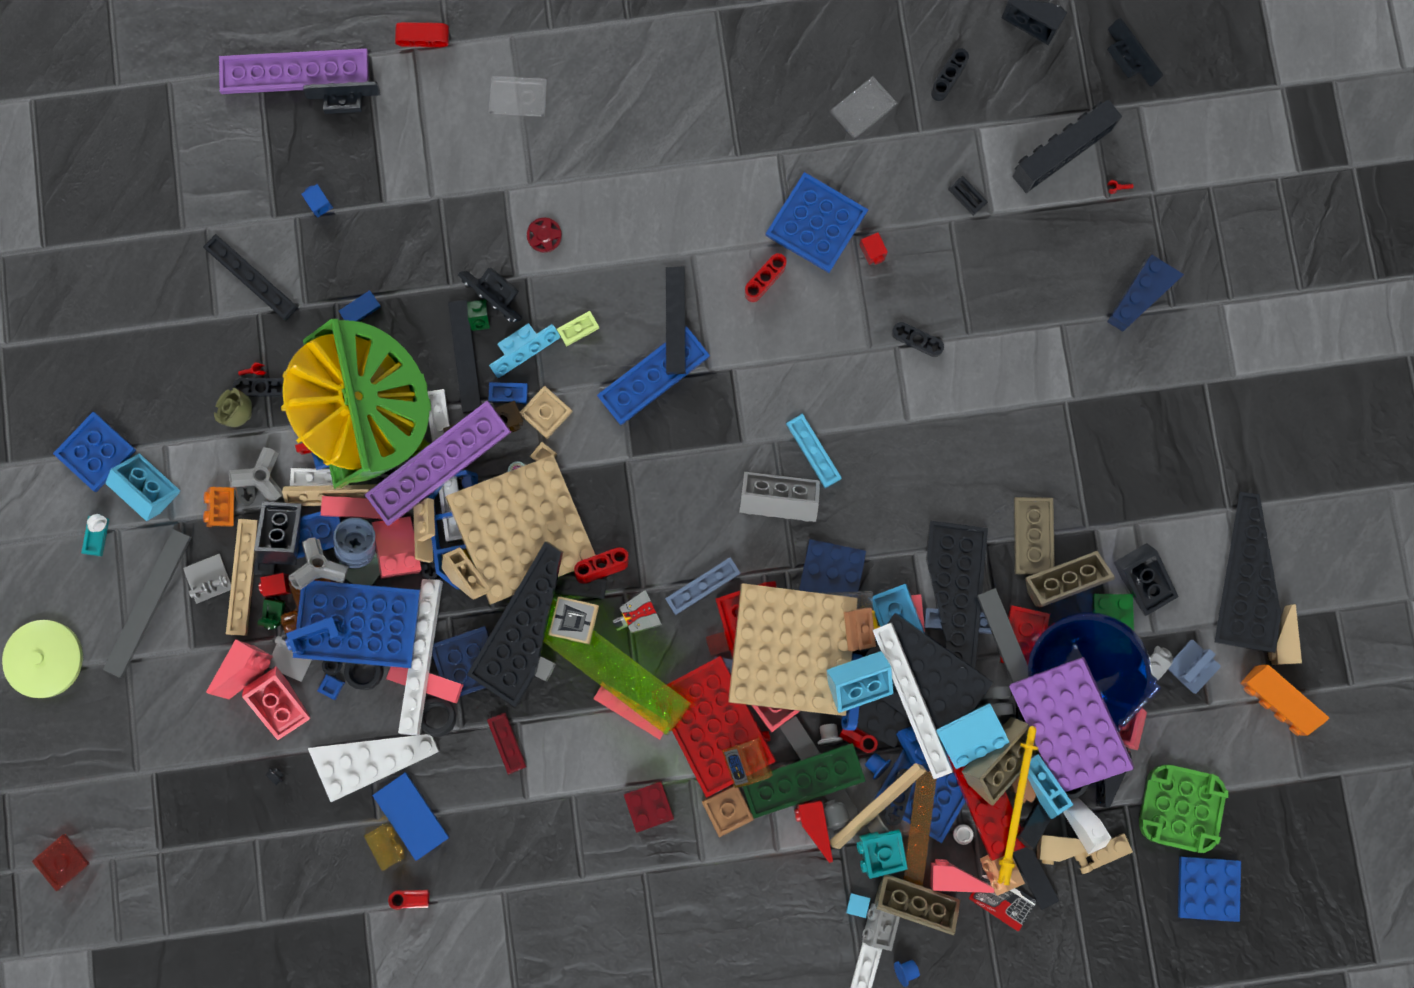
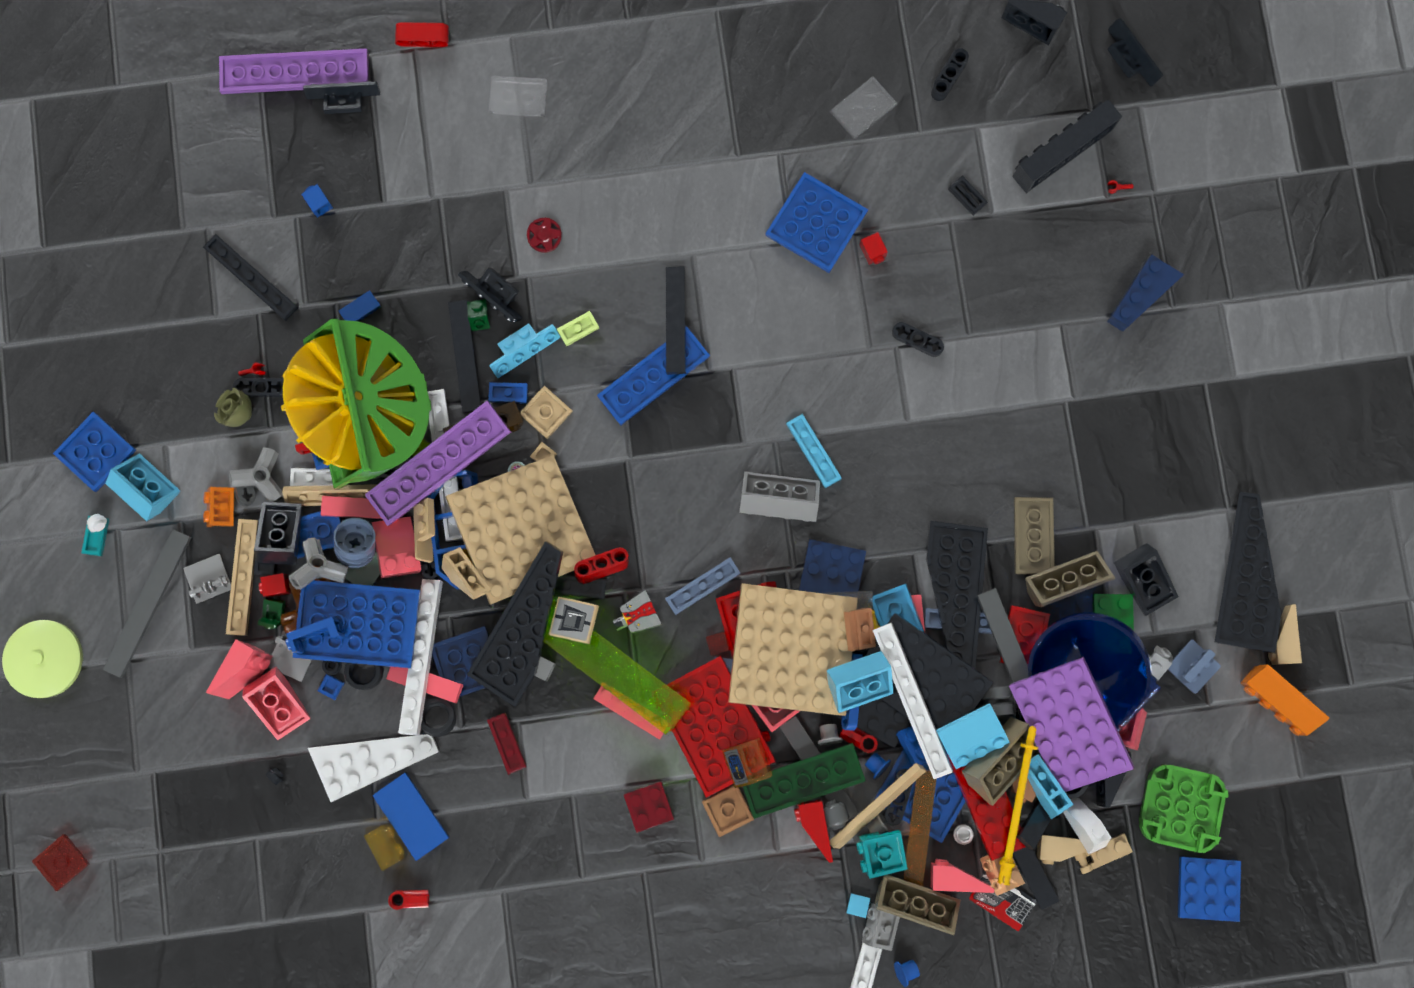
red beam [745,253,787,302] -> none

